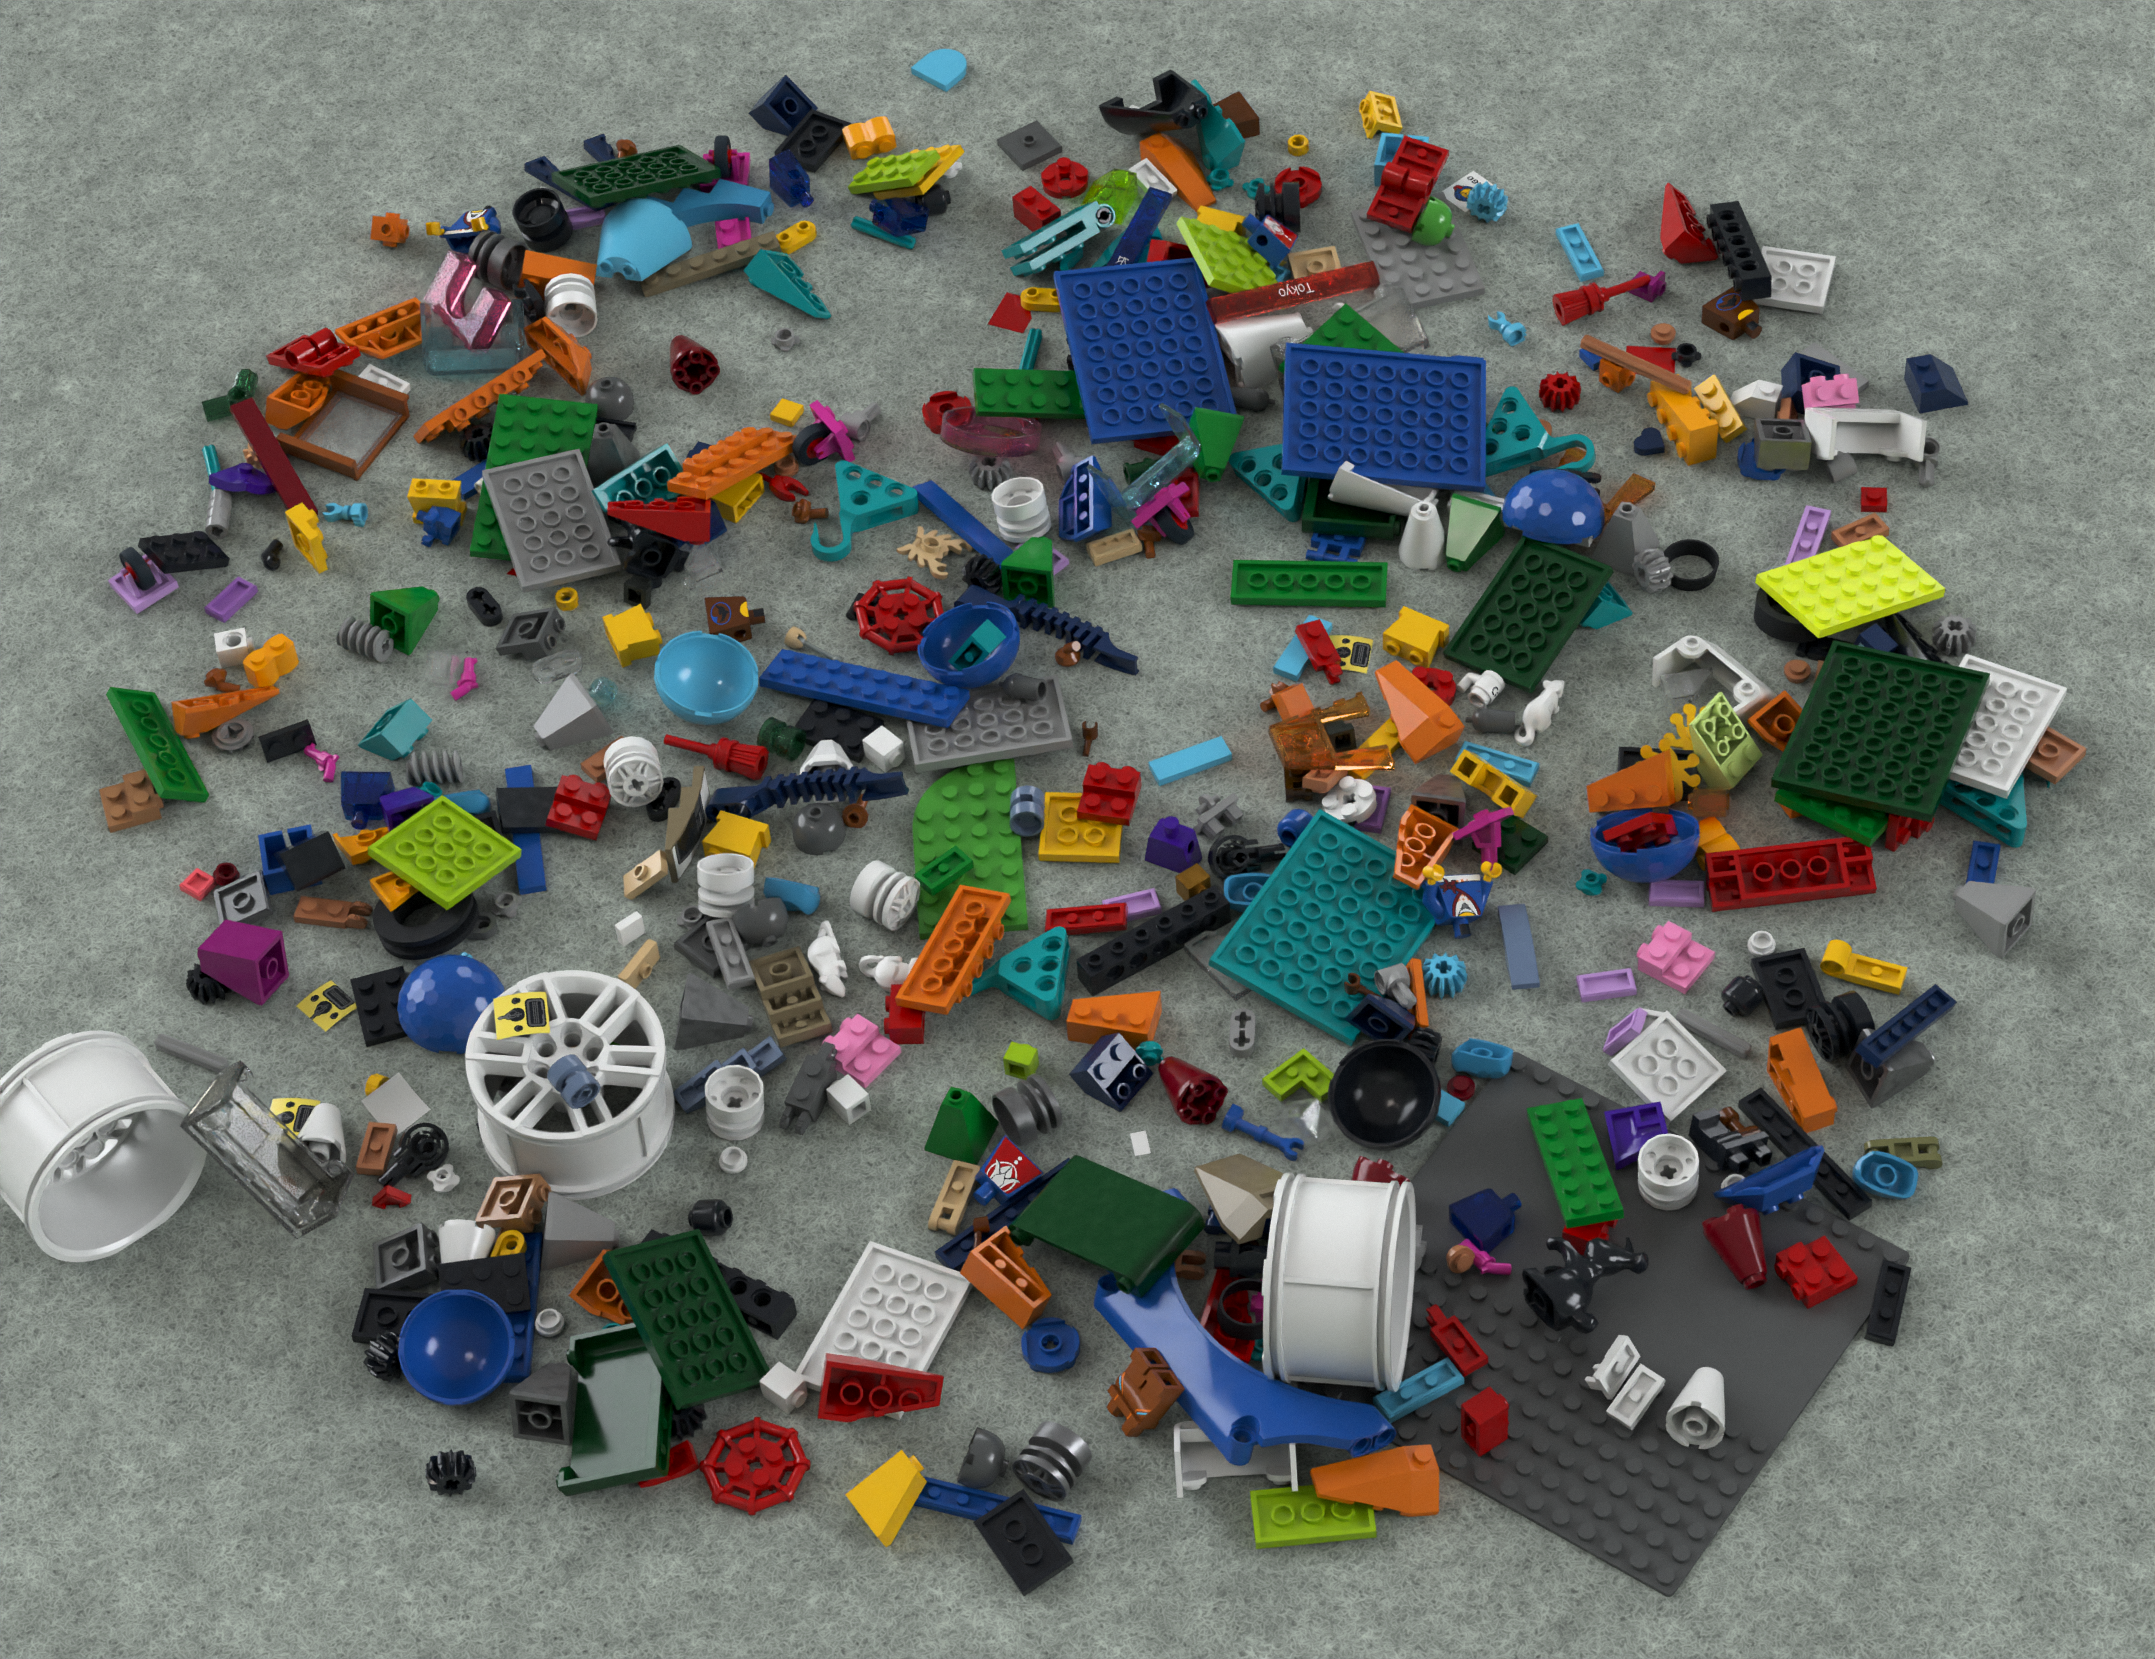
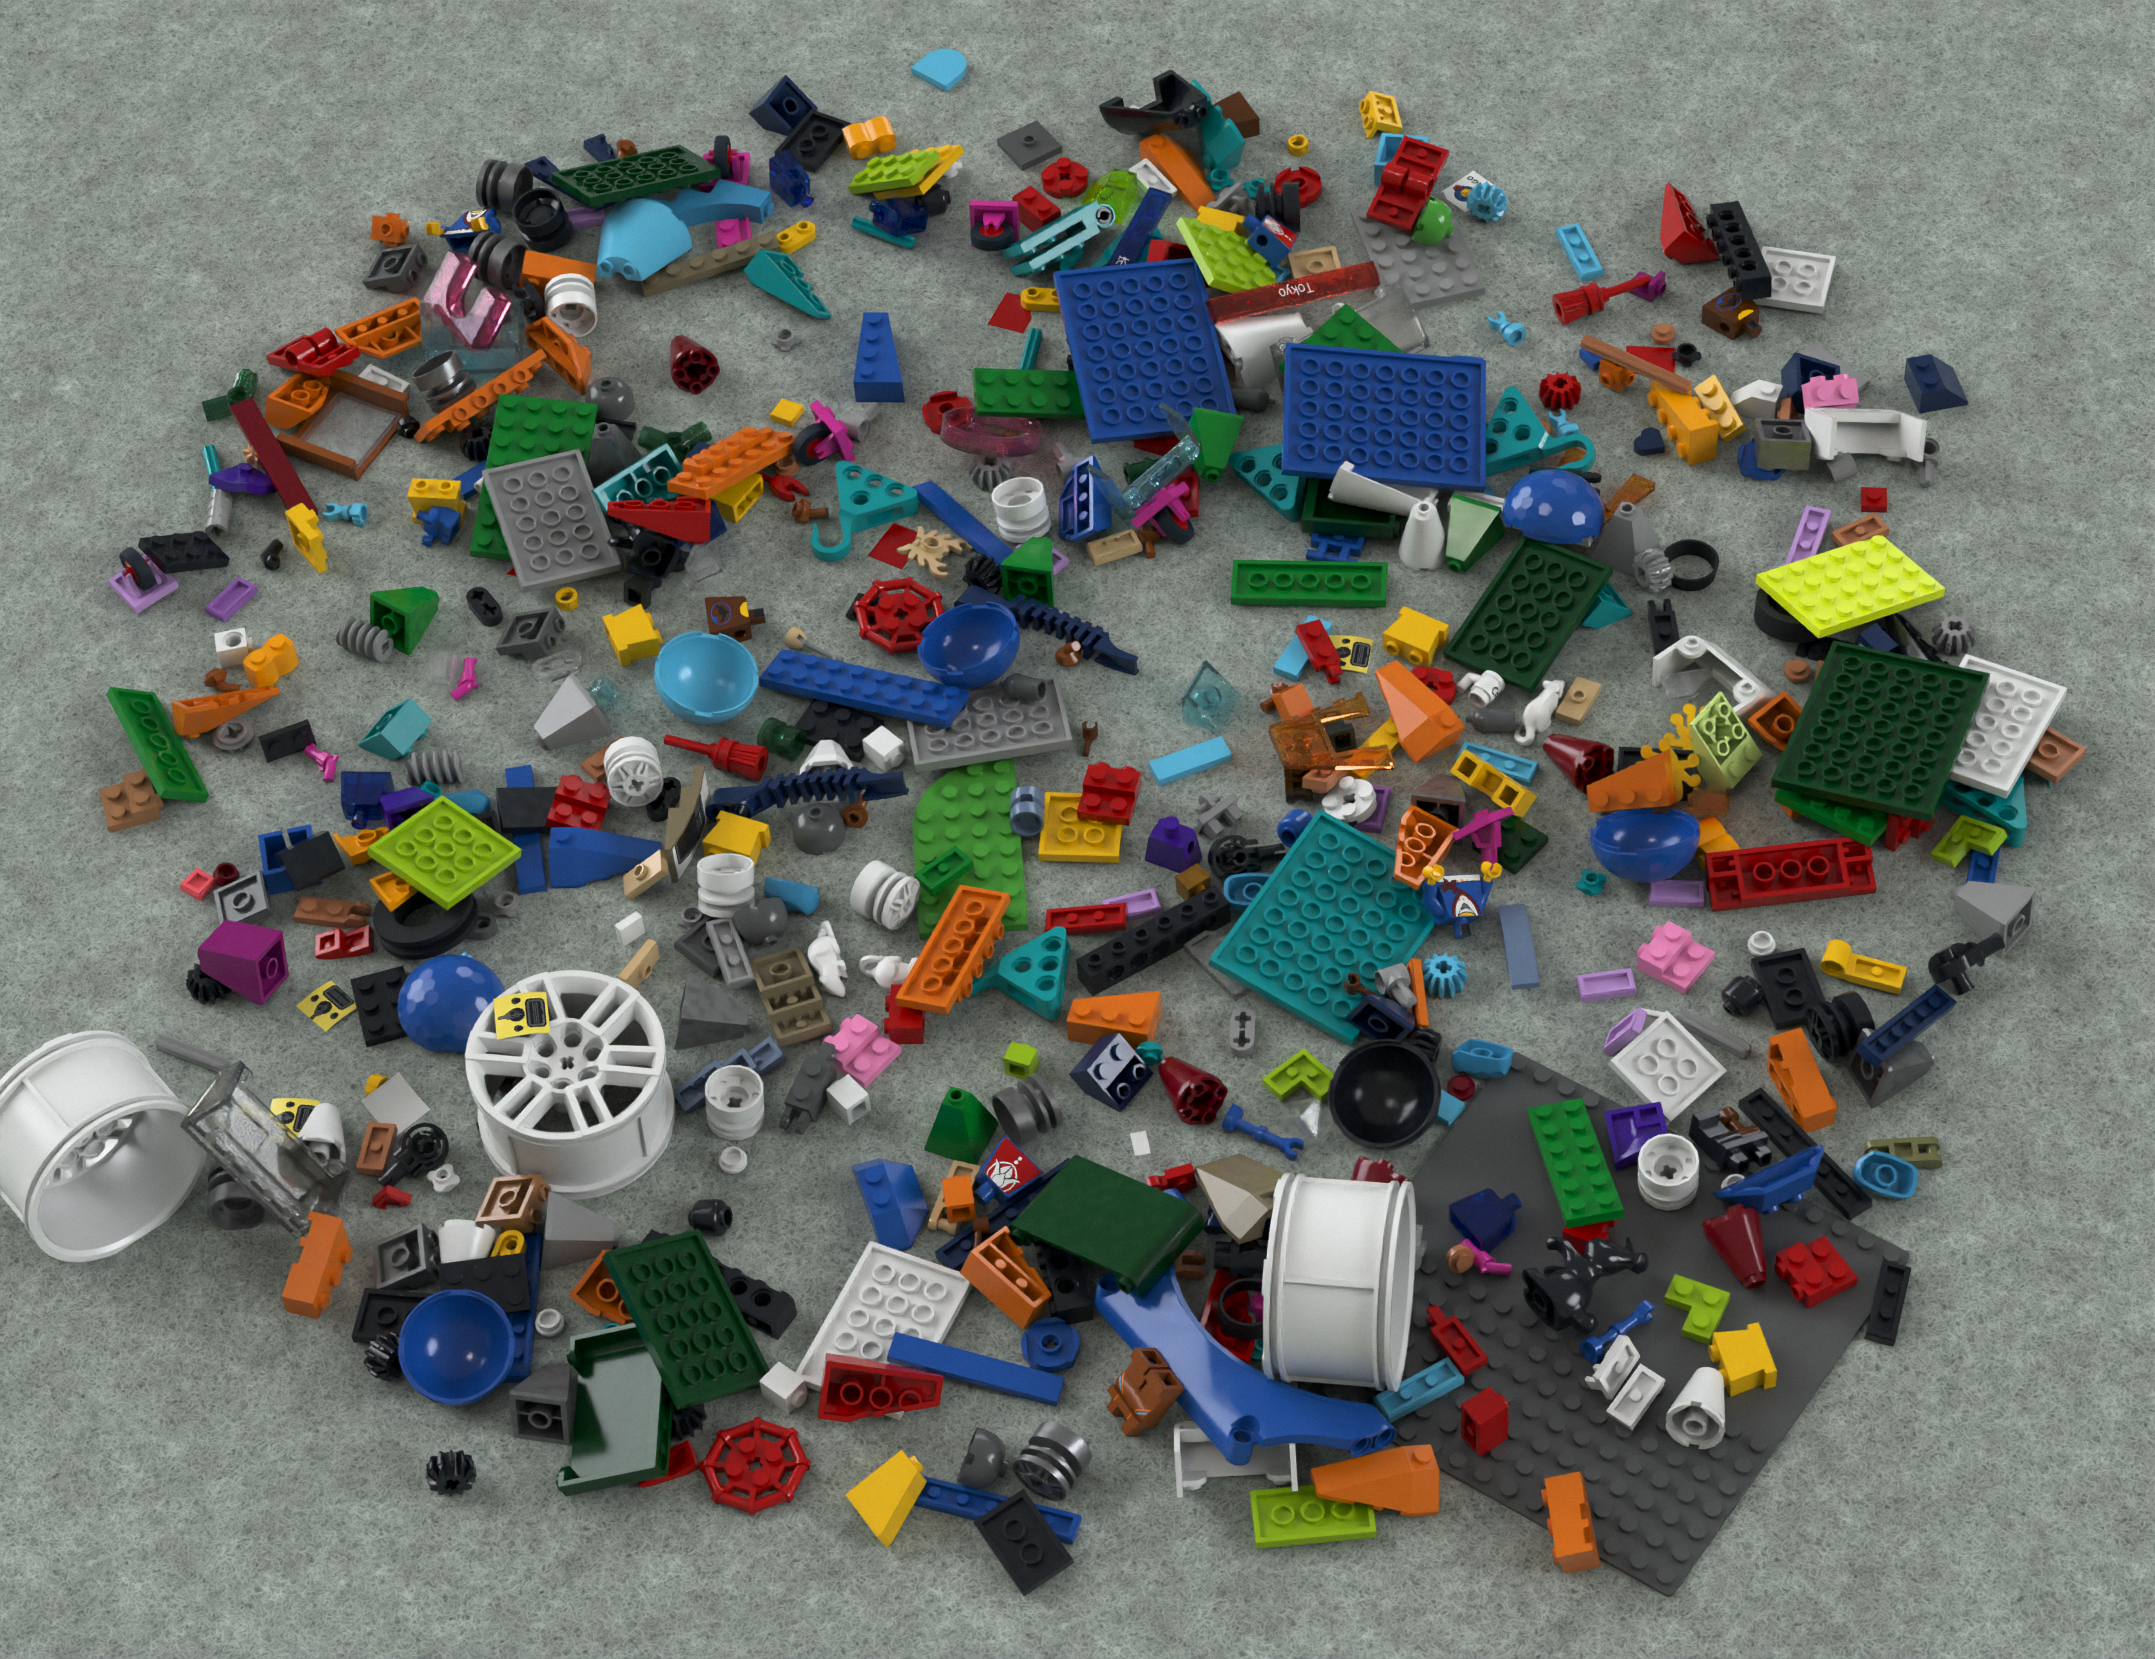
sand blue wheel [547,1054,600,1109] -> none
teal brick [948,619,1006,671] -> none
red plate [1603,812,1679,853] -> none
none -> flat silver wheel [207,1157,268,1231]
none -> orange wedge [281,1211,353,1319]
none -> red slope [315,925,374,960]
none -> dark grey plate [362,244,428,293]
none -> black plate [397,416,420,439]
none -> flat silver wheel [411,350,477,413]
none -> flat silver wheel [476,158,533,213]
none -> blue wedge [549,827,661,889]
none -> clear green piece [638,421,712,463]
none -> blue wedge [851,1158,929,1251]
none -> blue wedge [853,312,905,403]
none -> red sticker [867,523,917,569]
none -> blue tile [887,1332,1065,1407]
none -> orange brick [942,1175,976,1223]
none -> plate [969,200,1020,251]
none -> black brick [1033,1238,1093,1325]
none -> red plate [1146,1163,1198,1193]
none -> clear light blue slope [1181,660,1241,733]
none -> light grey hips [1206,182,1250,216]
none -> orange wedge [1541,1471,1601,1574]
none -> dark red cone [1543,734,1614,794]
none -> medium azure piece [1549,408,1581,437]
none -> tan plate [1555,676,1601,727]
none -> blue piece [1579,1300,1655,1365]
none -> black hinge [1647,599,1680,656]
none -> lime plate [1664,1274,1730,1345]
none -> yellow hips [1708,1322,1777,1397]
none -> black pin [1928,932,2005,995]
none -> lime plate [1930,815,2008,868]

